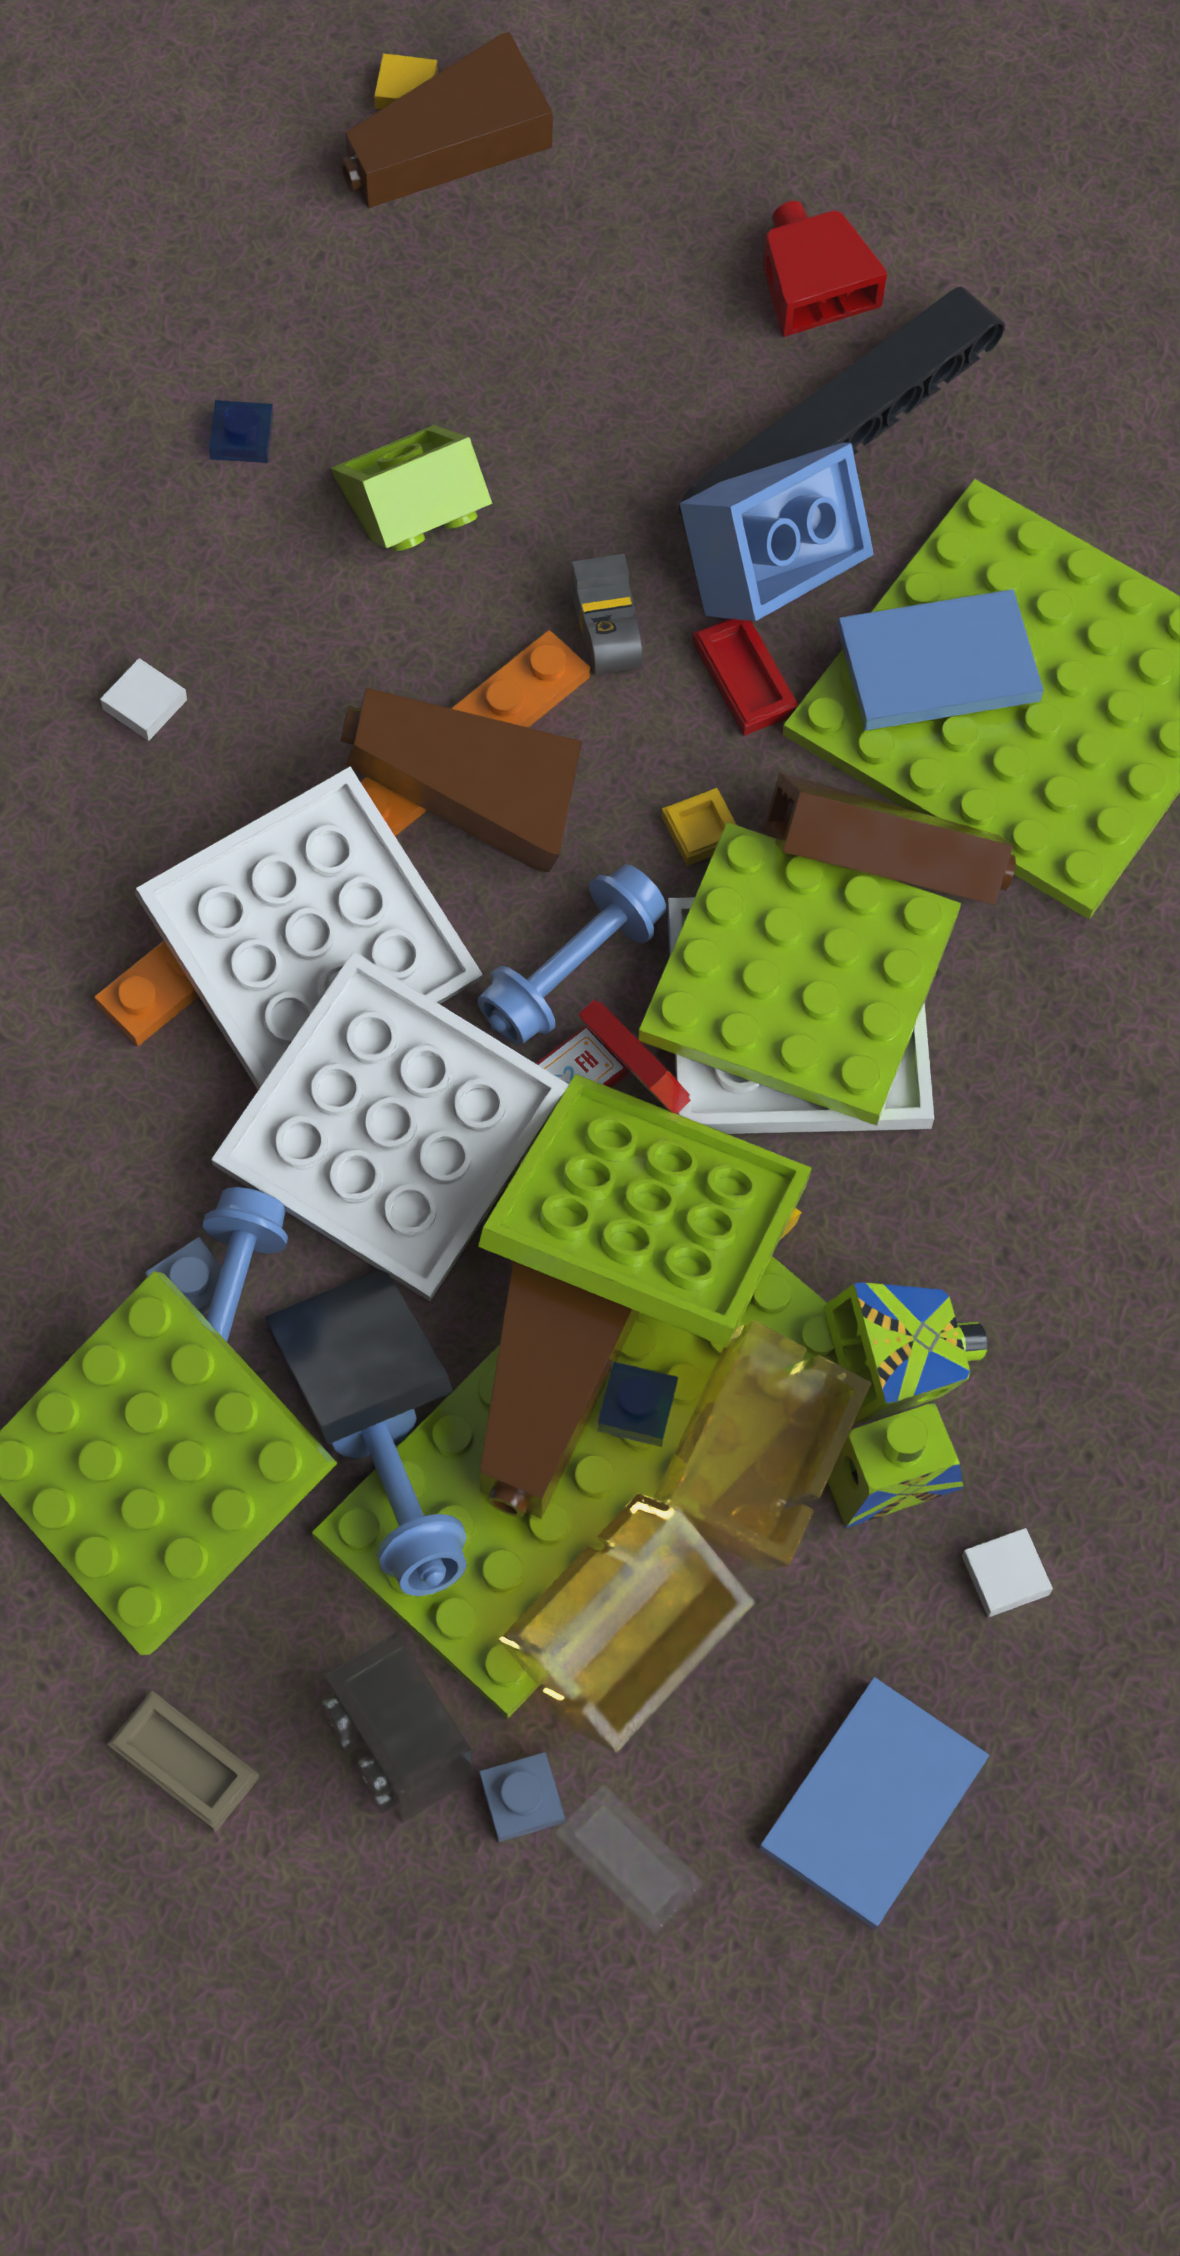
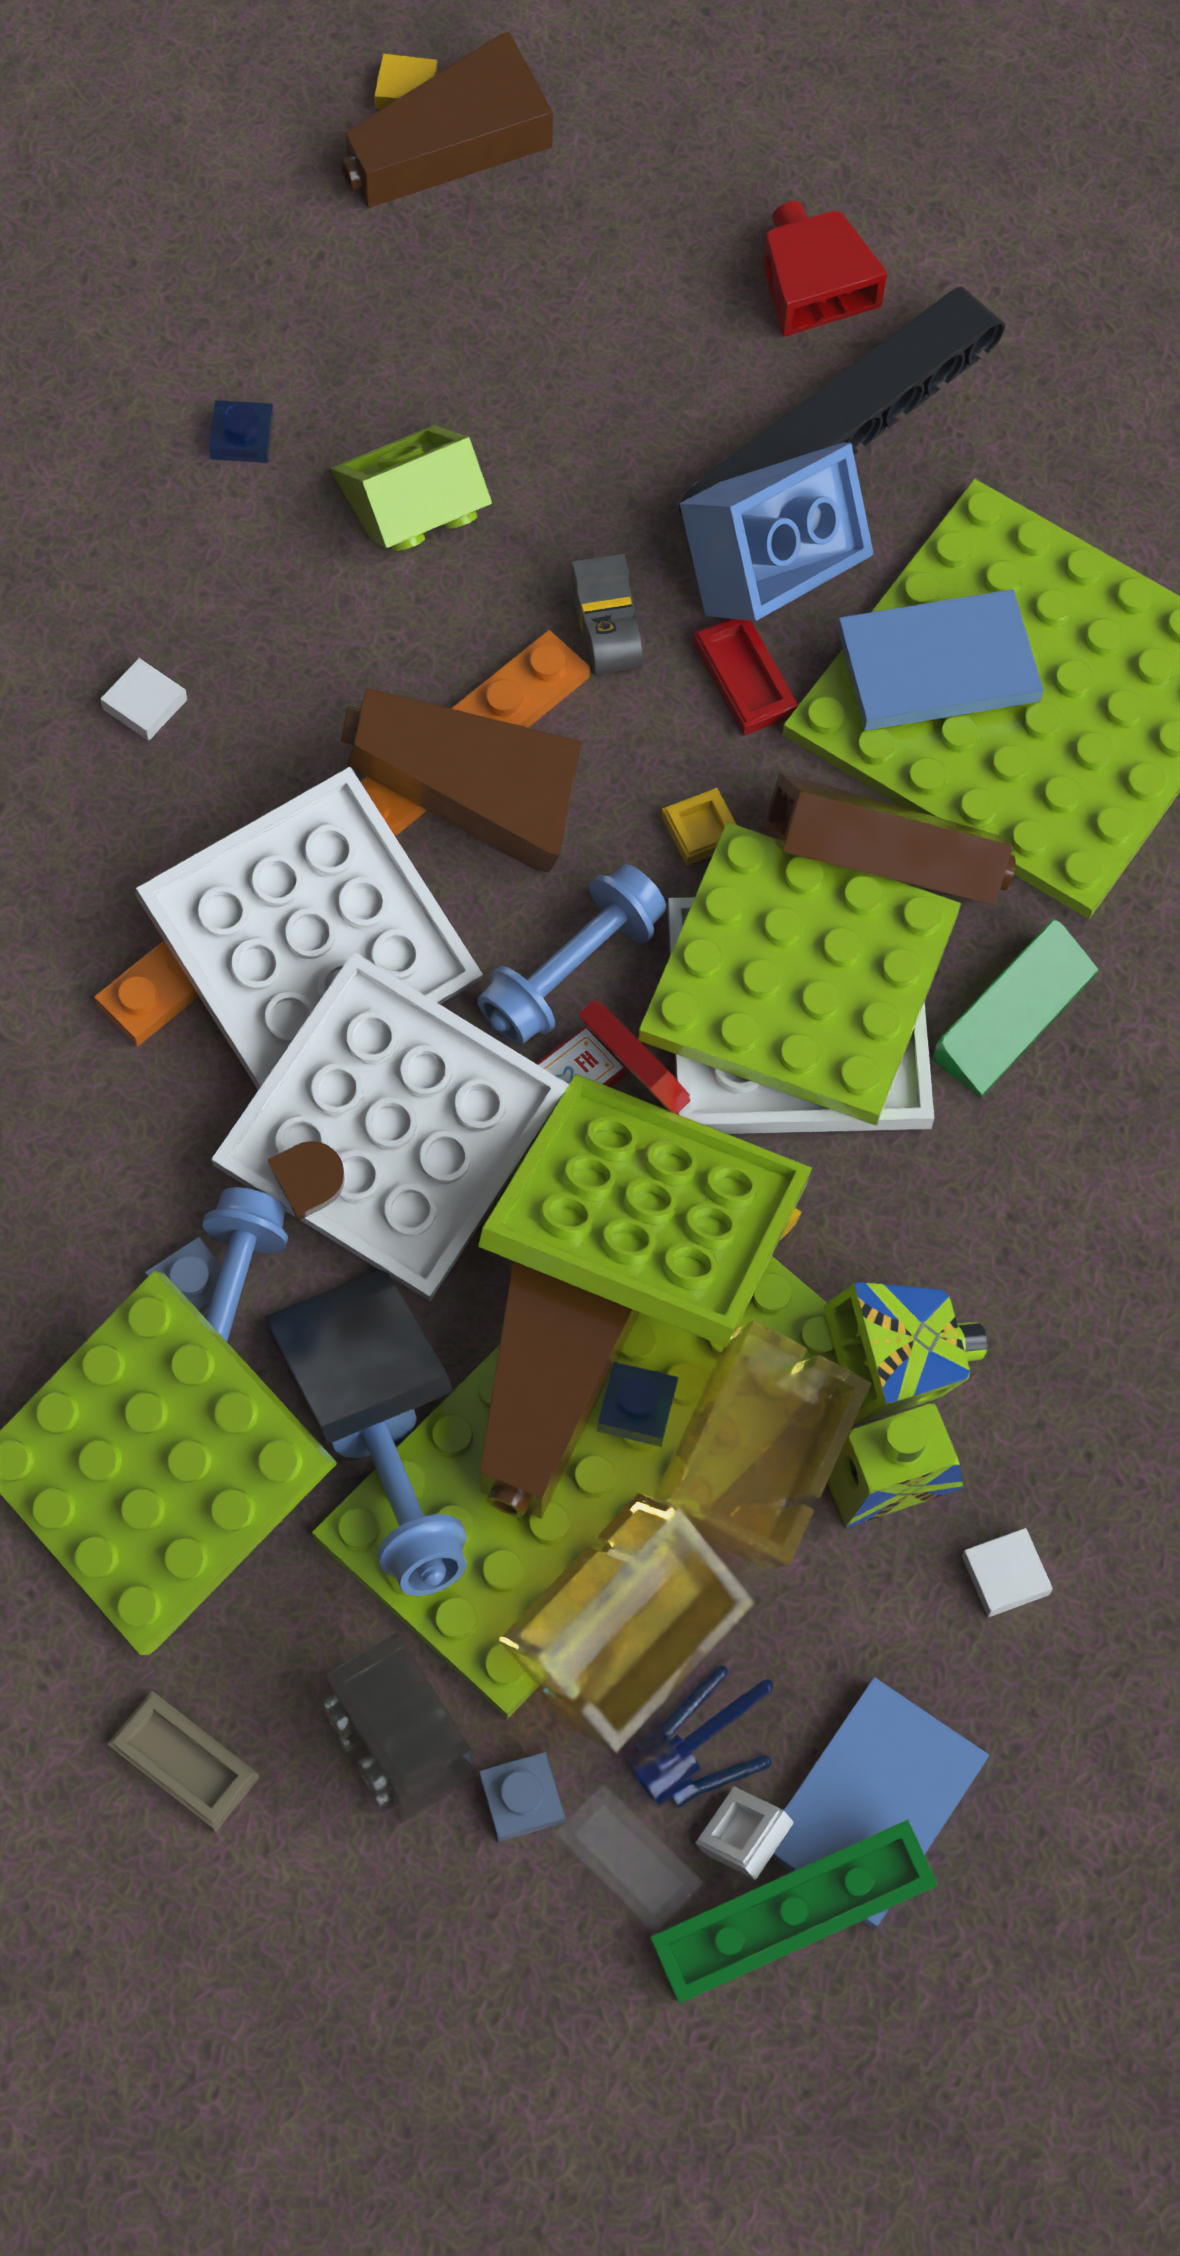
none -> reddish brown tile [267,1141,345,1221]
none -> clear blue plant [628,1665,773,1808]
none -> green plate [651,1819,939,2004]
none -> white tile [695,1786,794,1880]
none -> slope [933,918,1099,1098]

